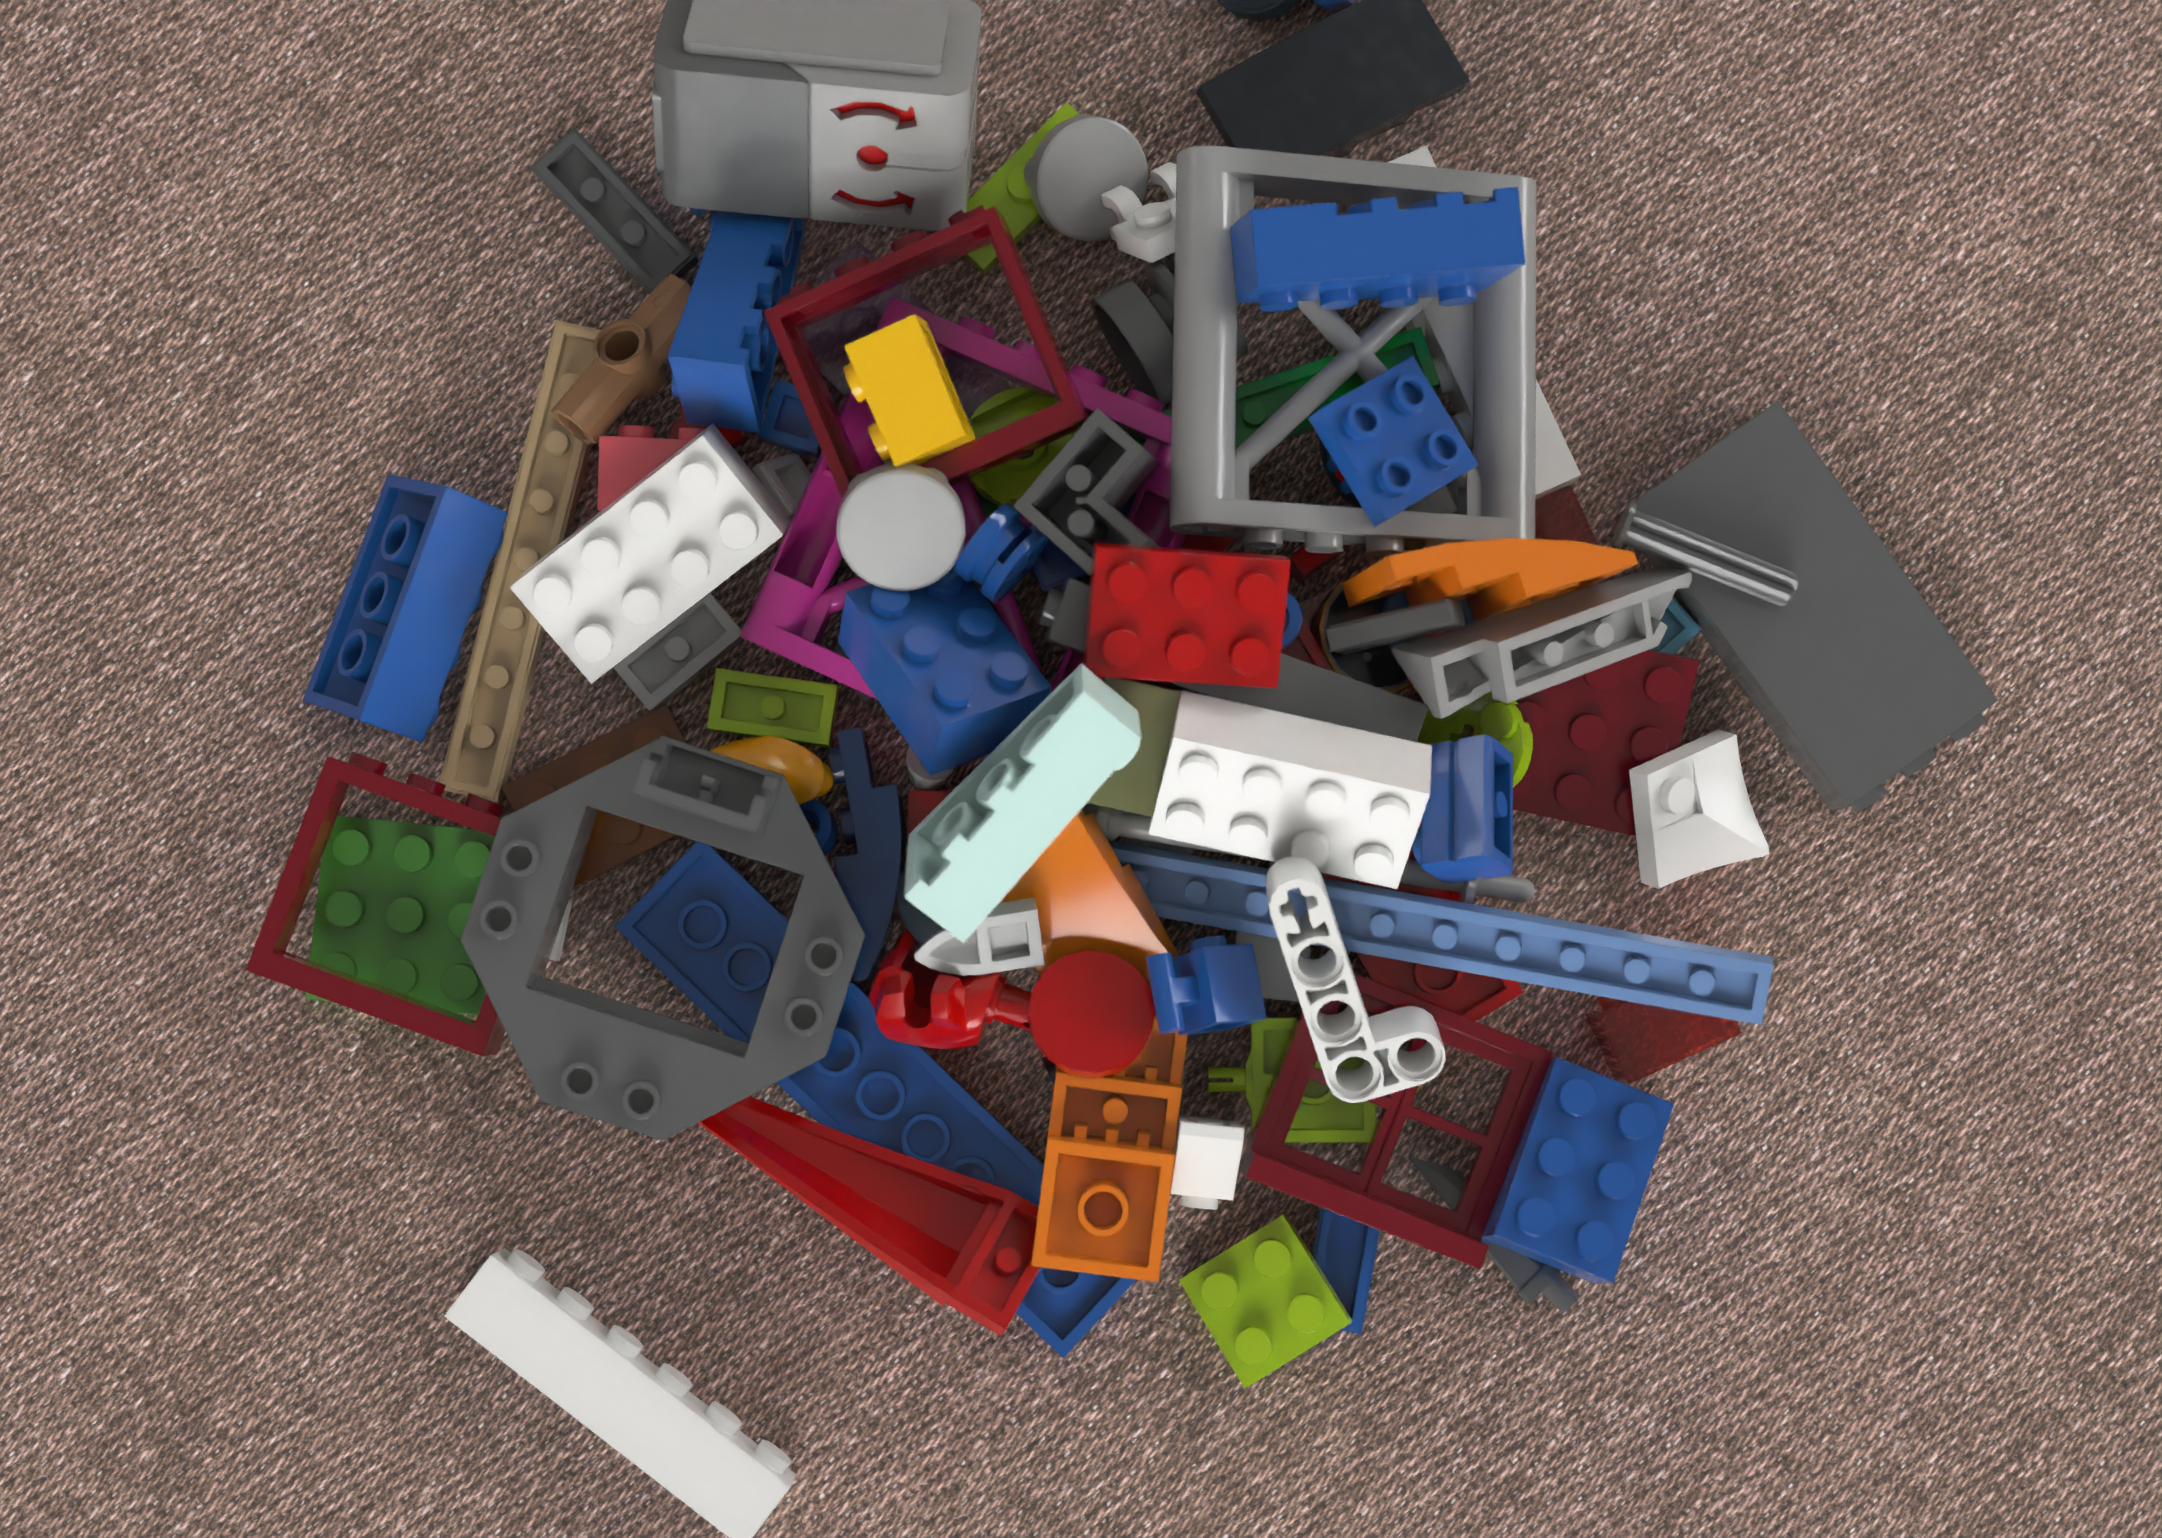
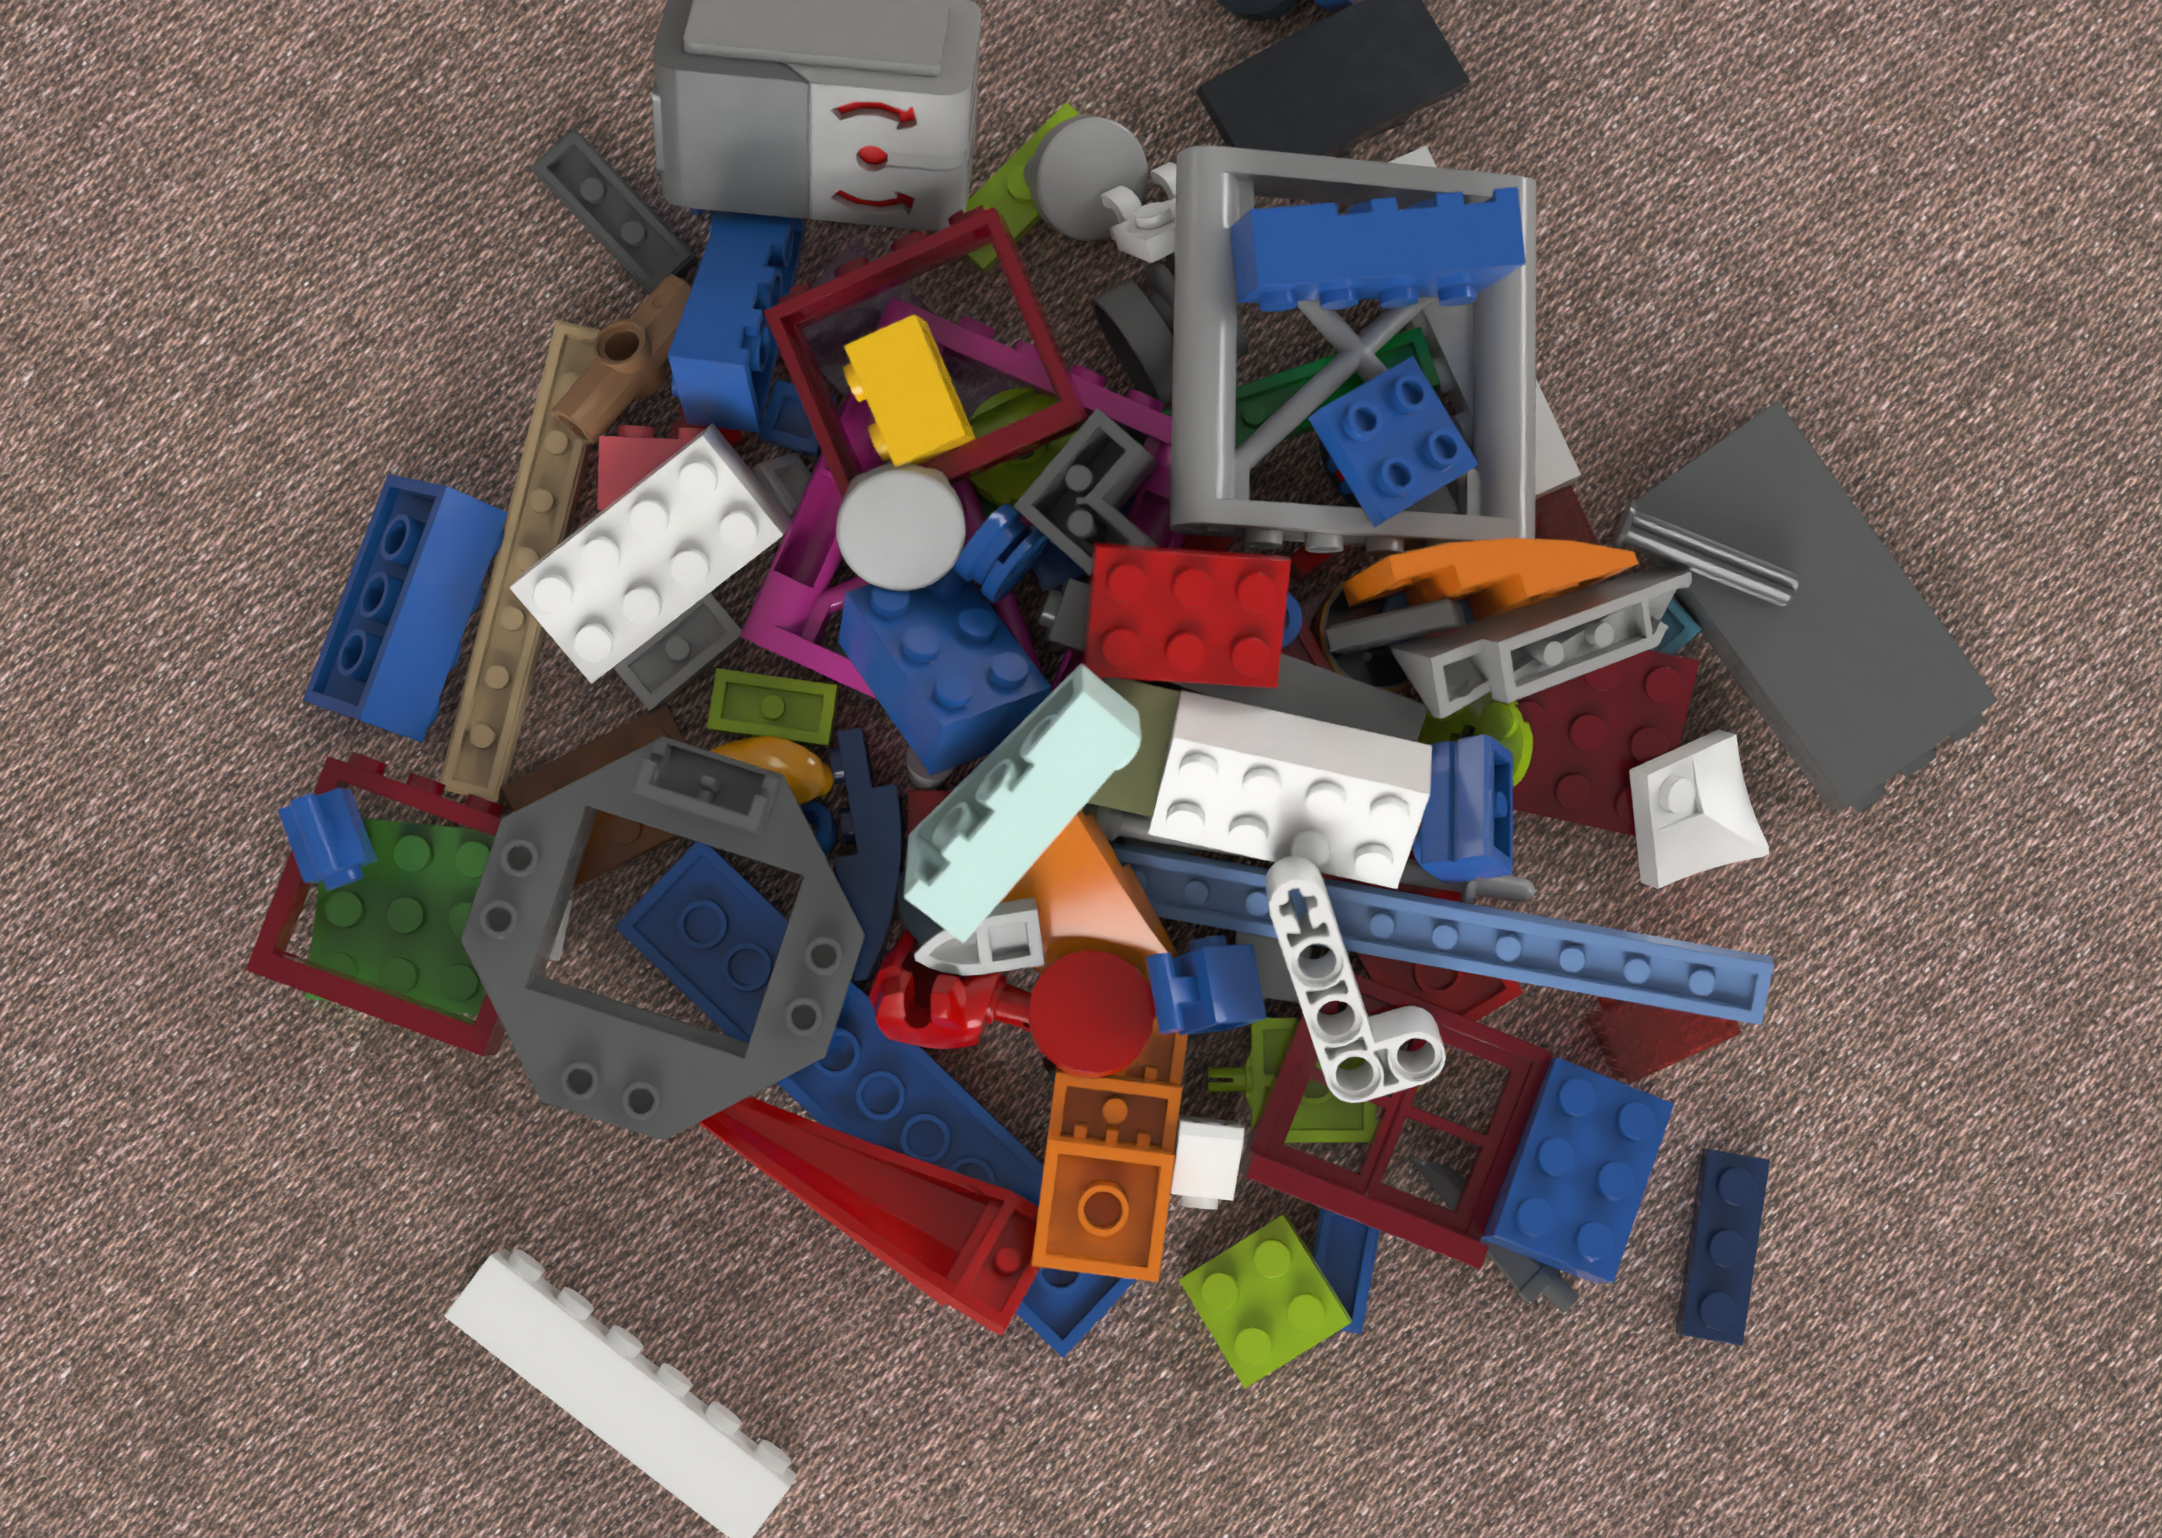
none -> blue brick [278,788,377,890]
none -> dark blue plate [1675,1148,1770,1346]

